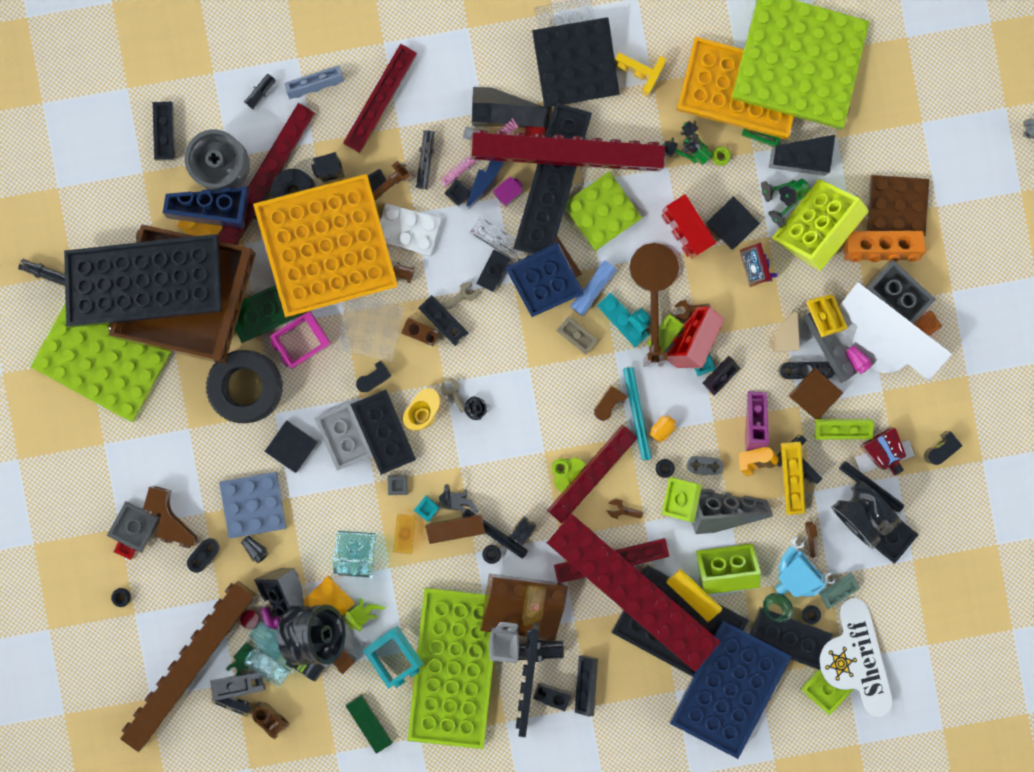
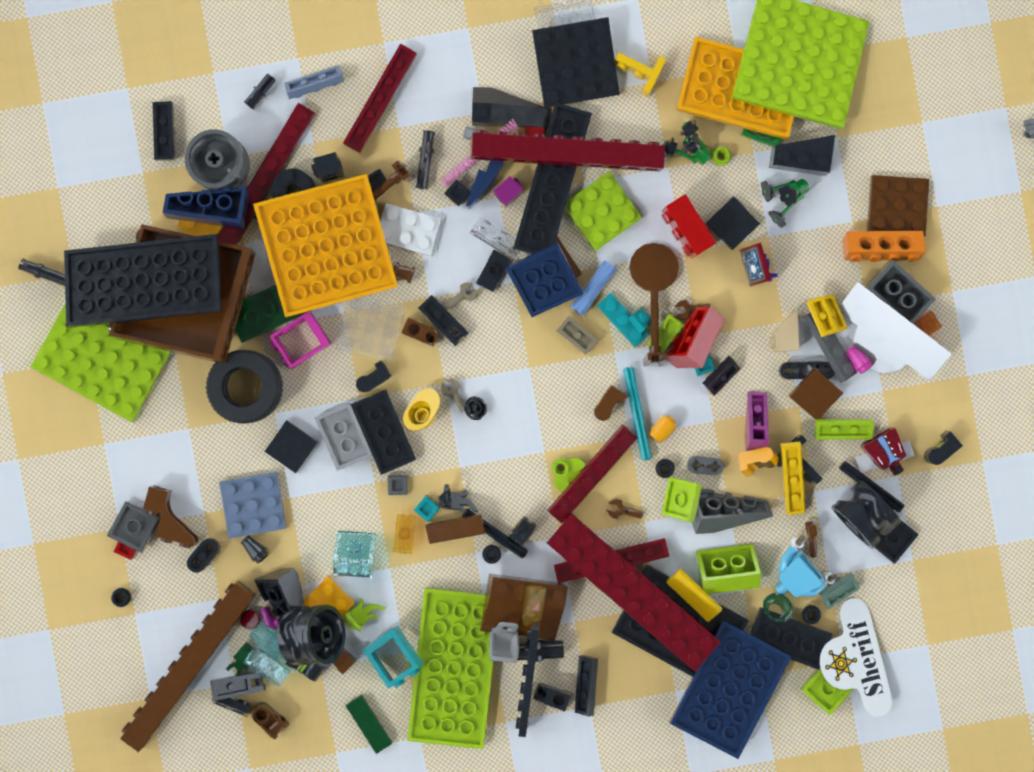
neon yellow slope [772,179,869,271] -> none

